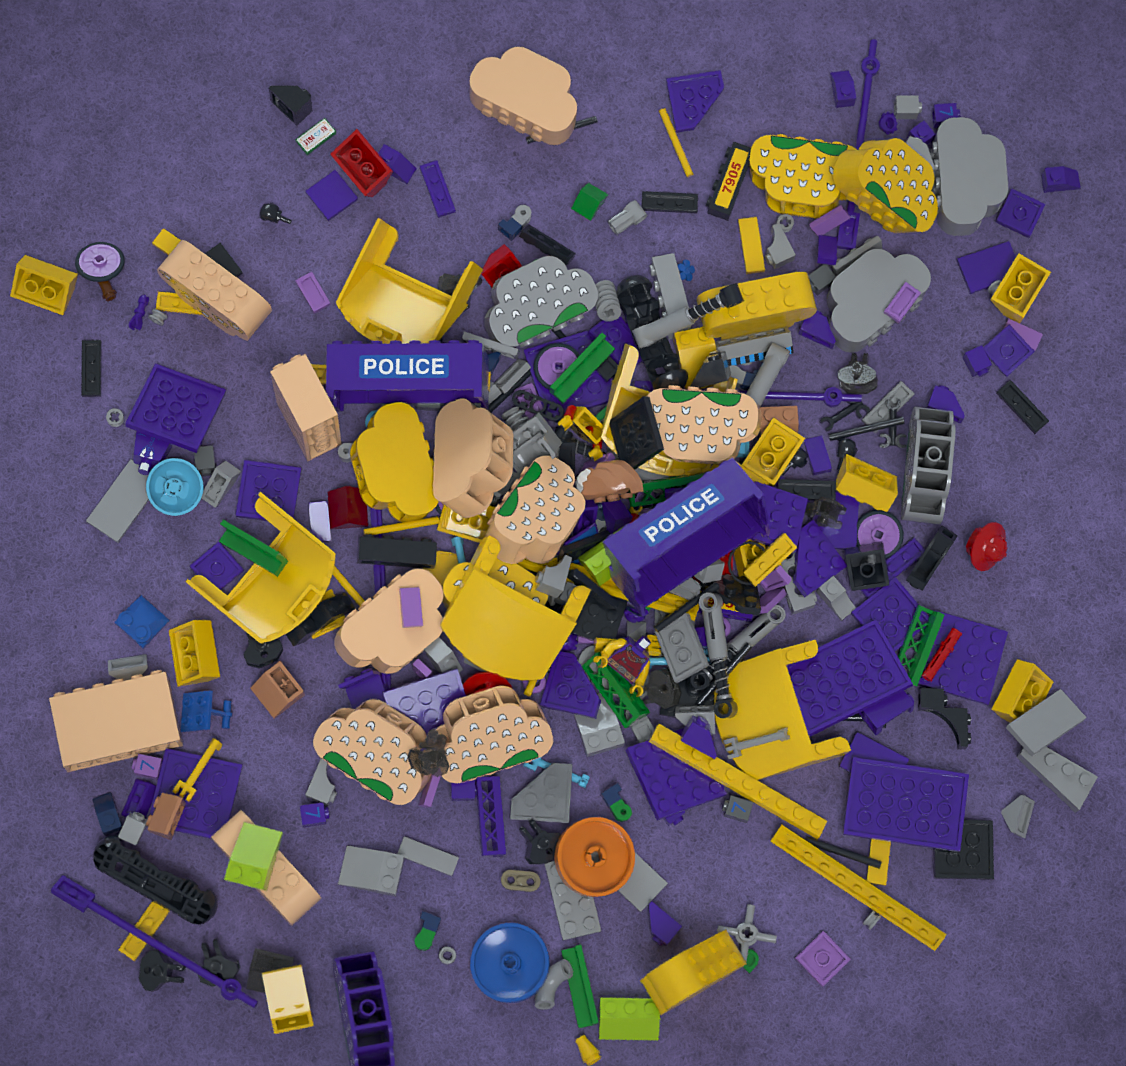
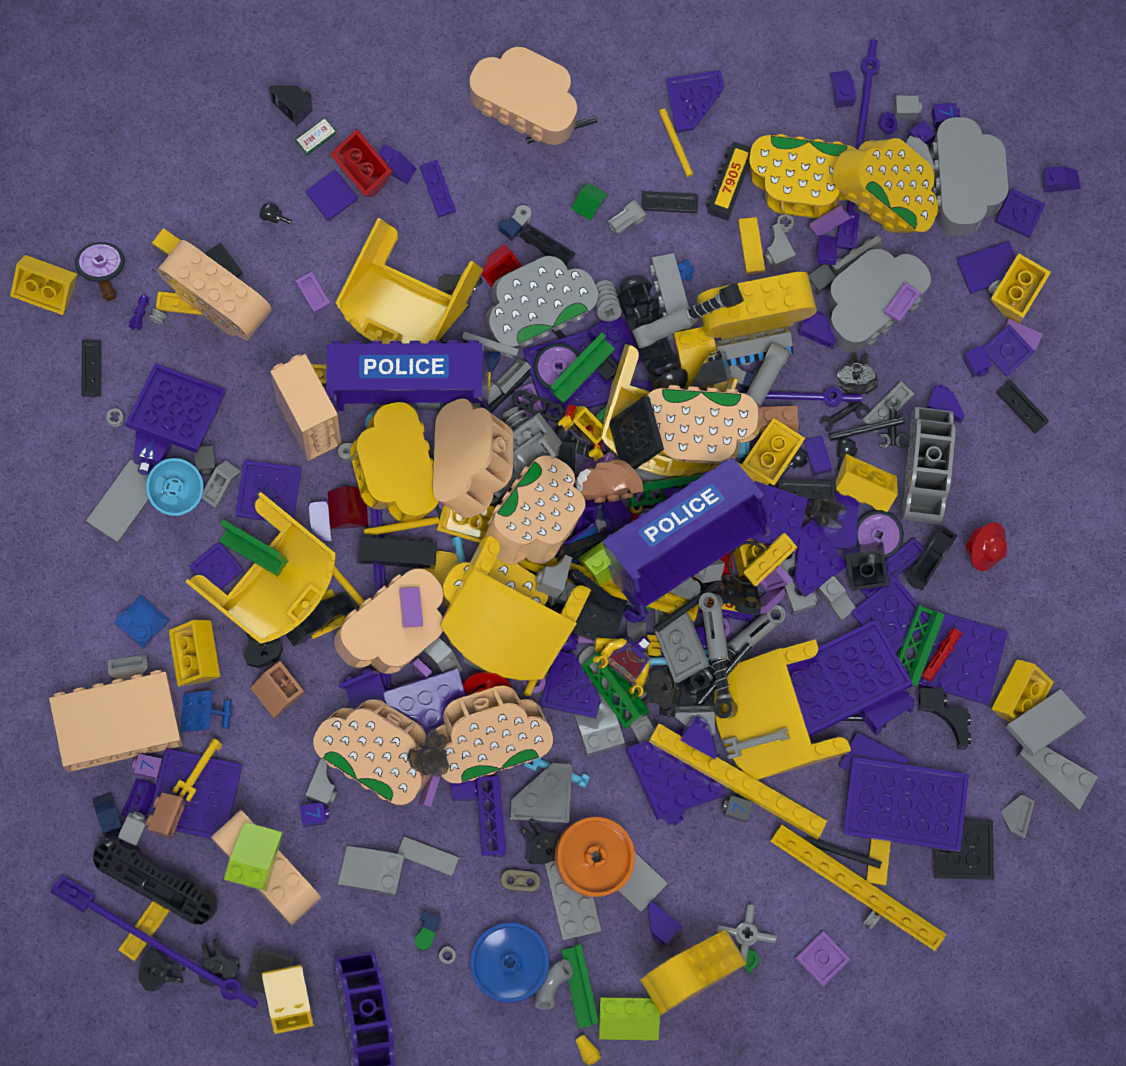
leg [600,783,632,822] -> none

